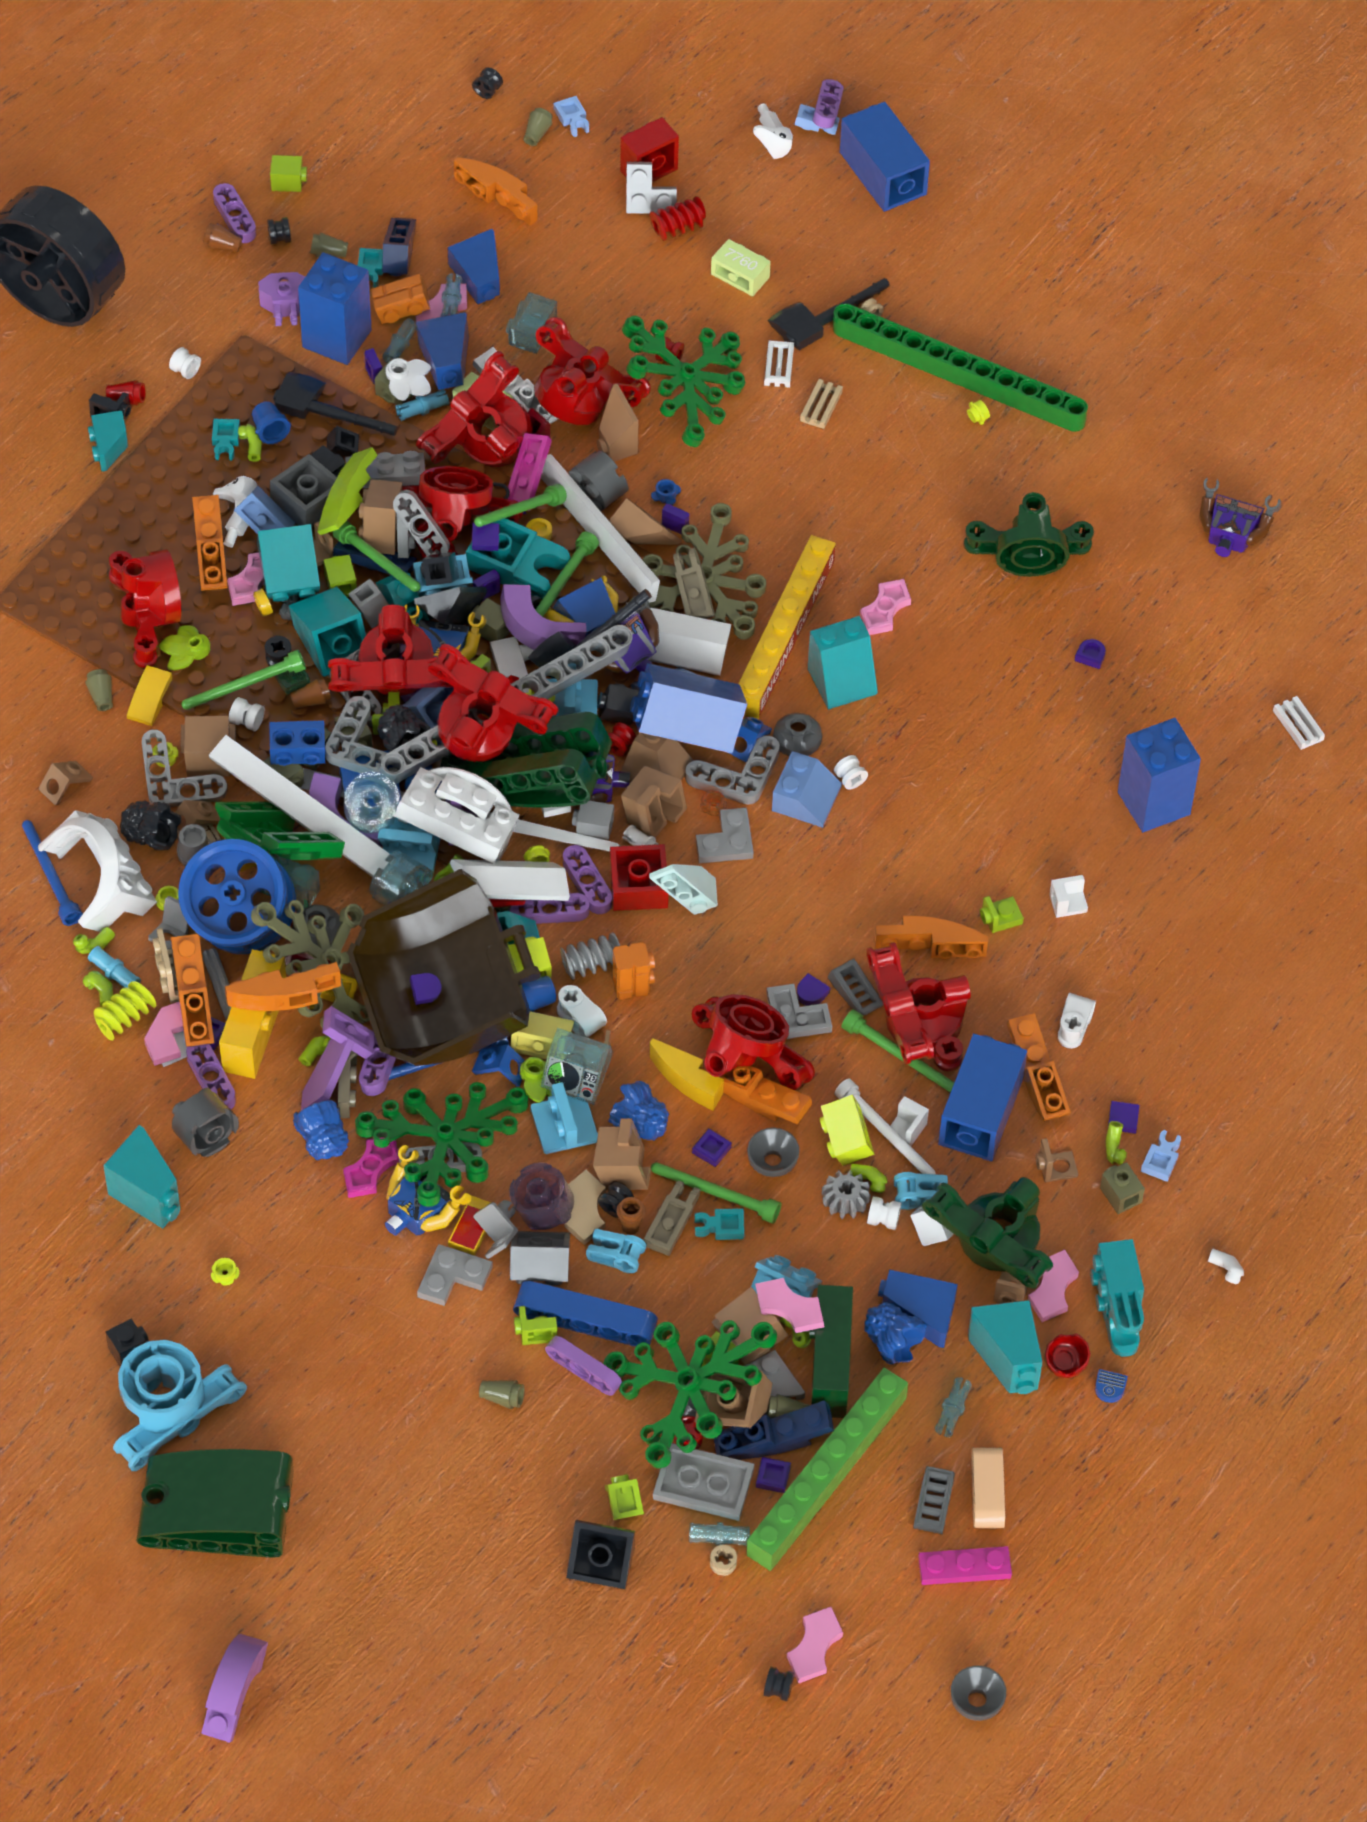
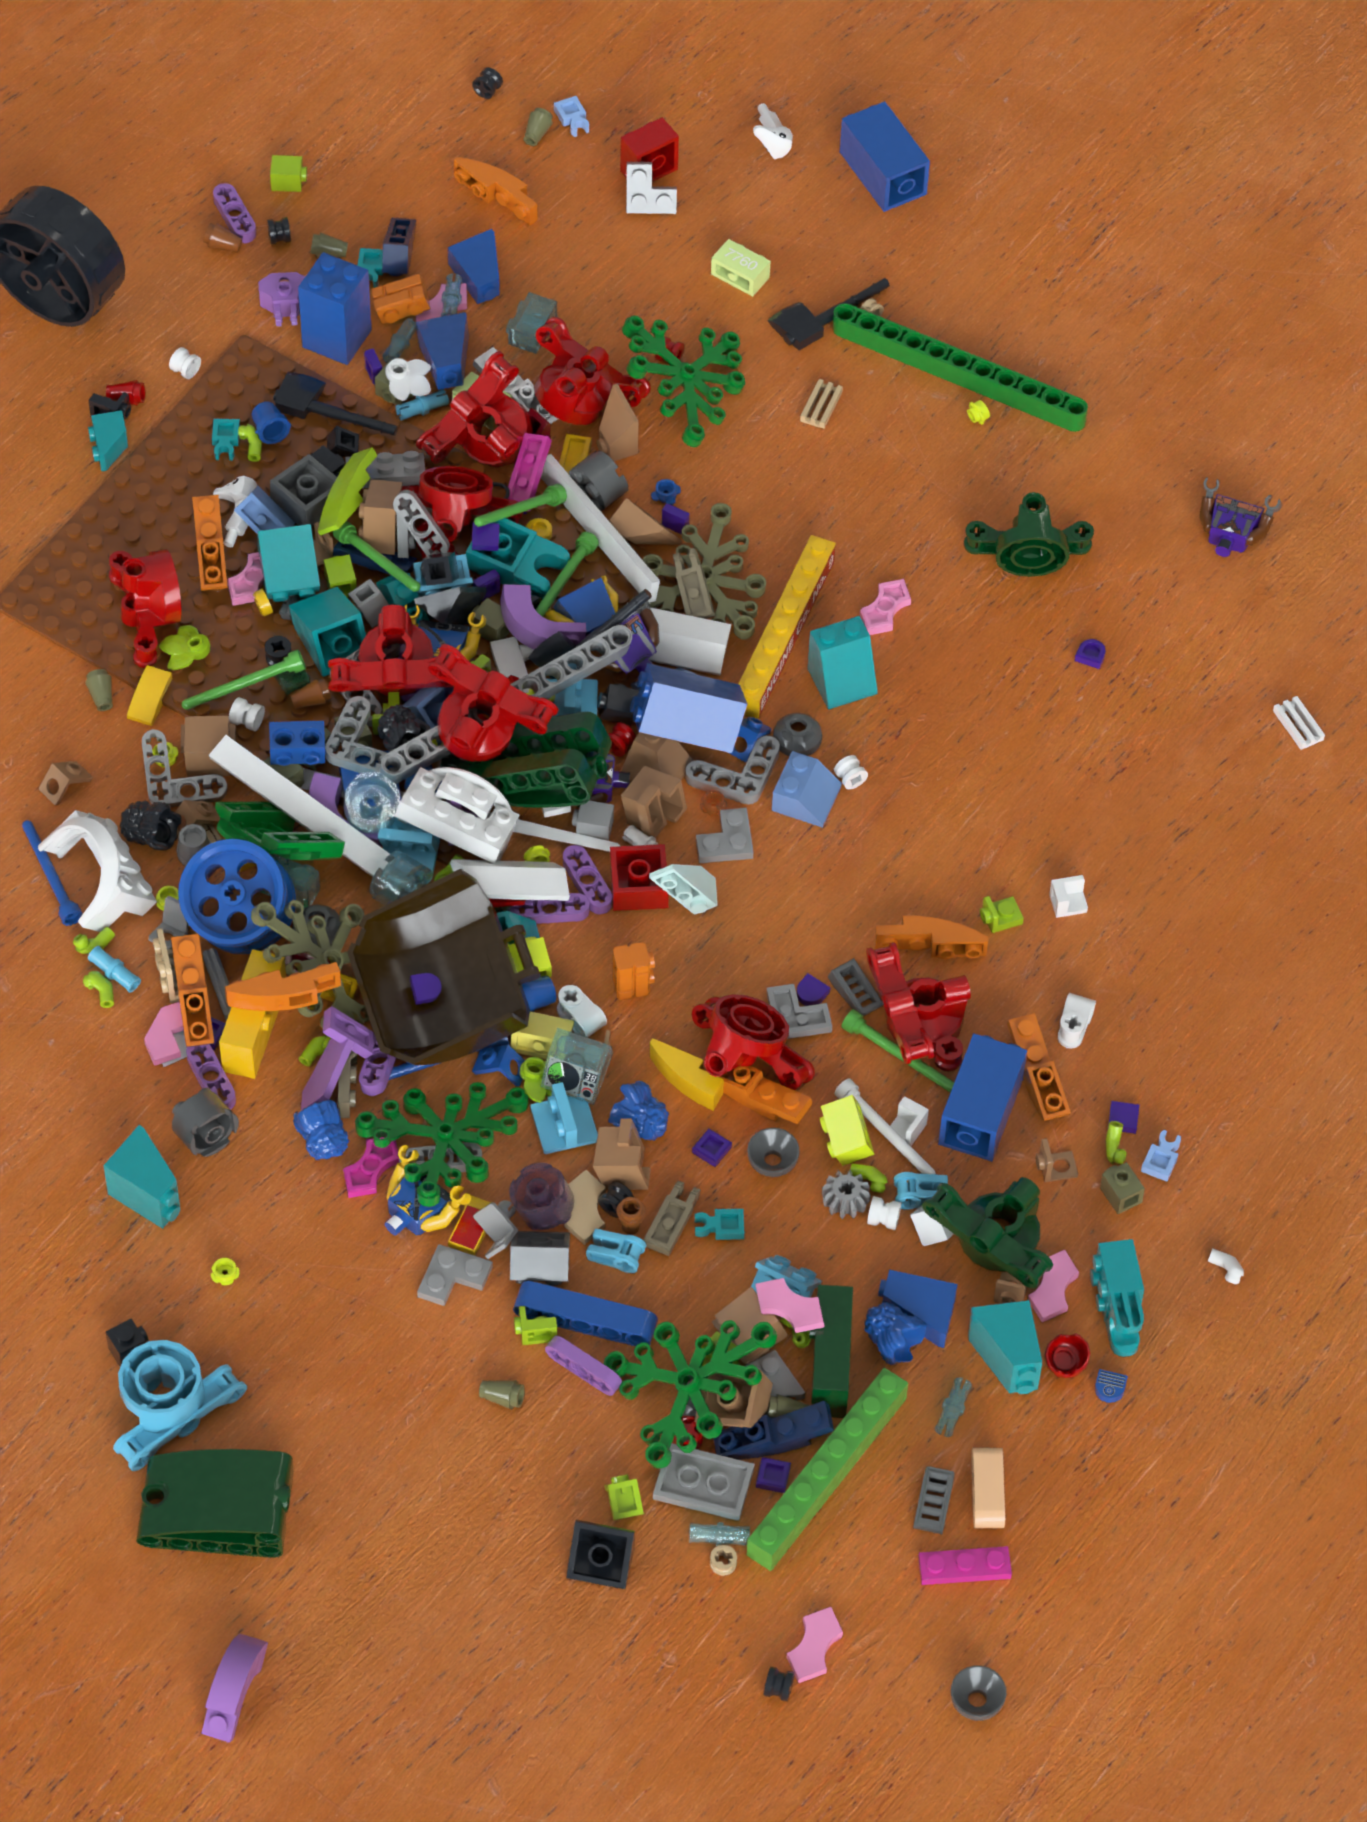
neon yellow piece [94,981,157,1041] -> none
light grey piece [560,933,620,980] -> none
red piece [649,196,706,241] -> none
bright green piece [651,1162,781,1224] -> none
white tile [764,340,794,388] -> none
light blue plate [794,104,840,135] -> none
medium lavender beam [813,79,843,129] -> none
blue brick [1117,718,1201,833] -> none
none -> yellow tile [559,434,592,474]

